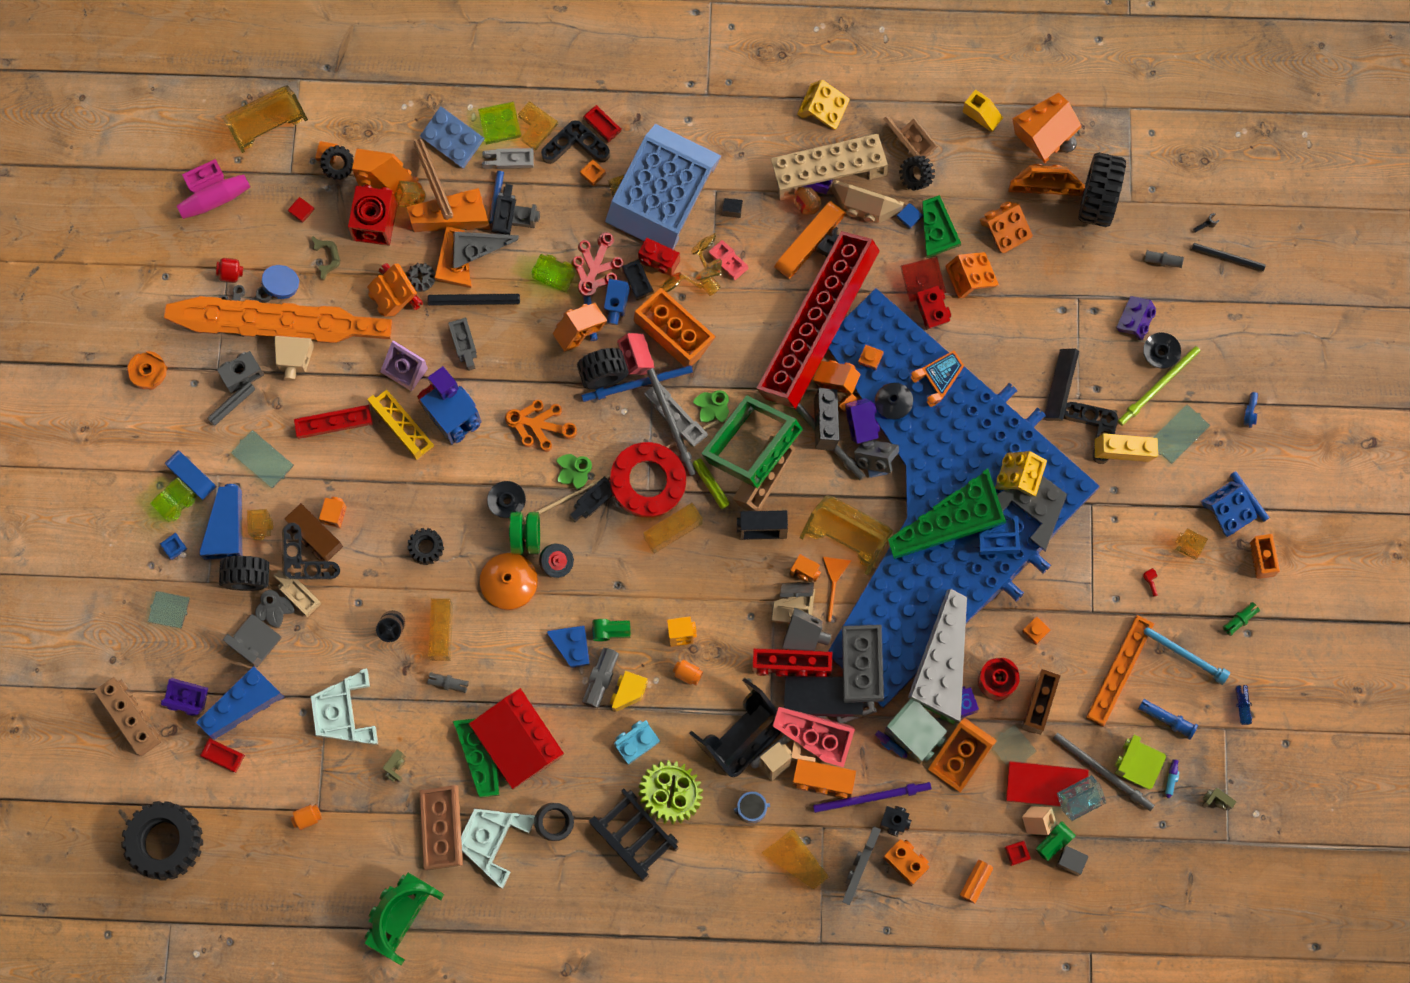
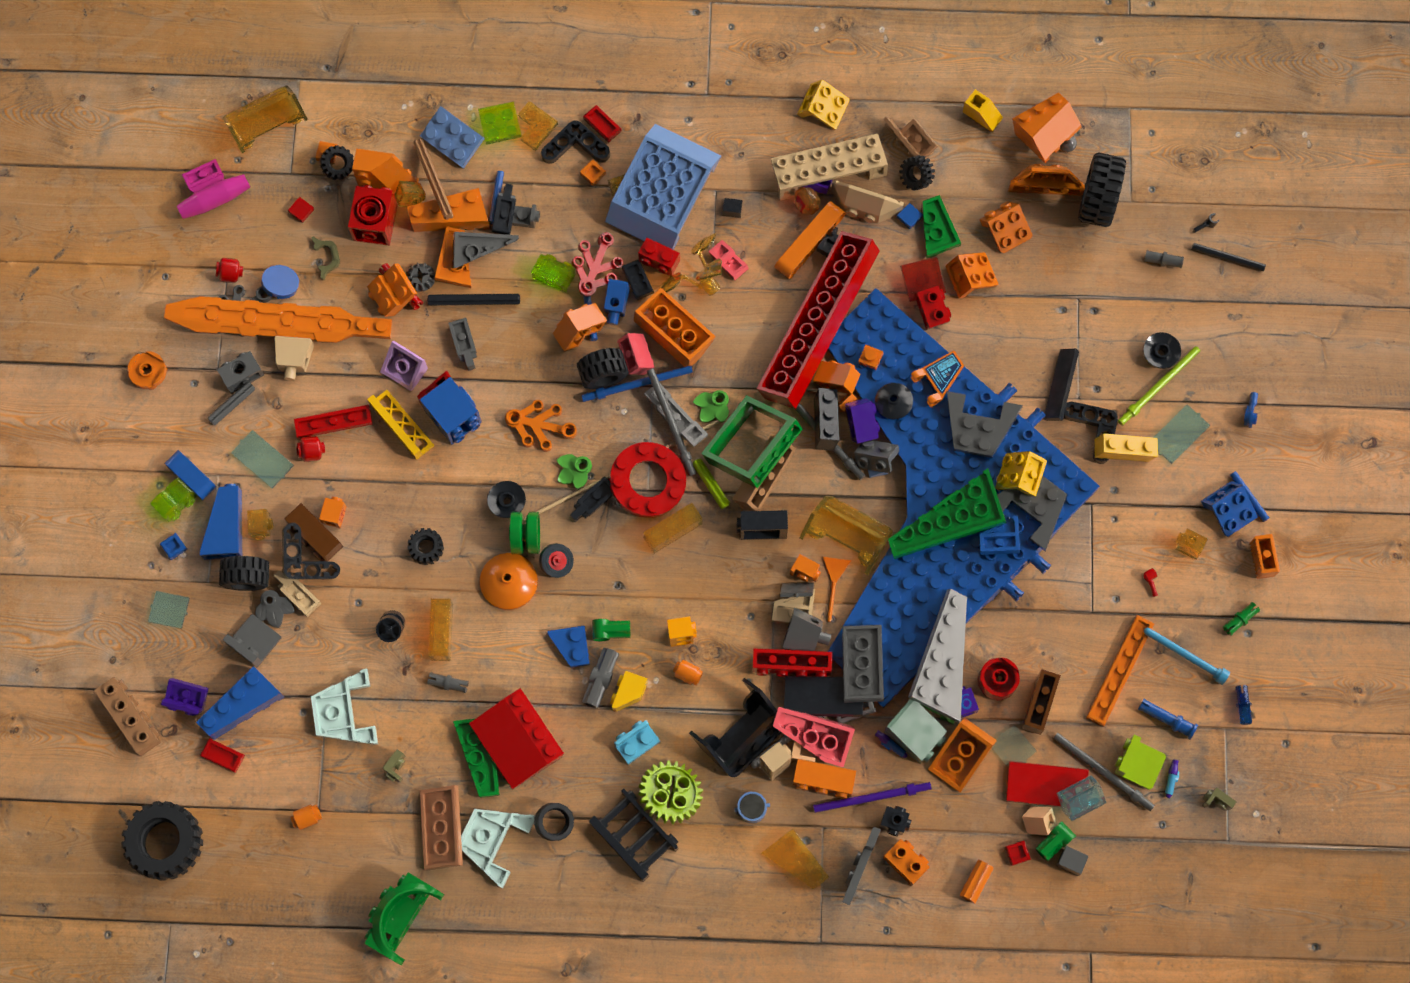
dark purple brick [428,366,459,400] -> none
light grey hinge [482,148,534,169] -> none
orange plate [1023,617,1051,645] -> none
dark purple bracket [1116,296,1156,340] -> none
none -> red head [296,436,325,462]
none -> dark grey wing [947,391,1023,458]

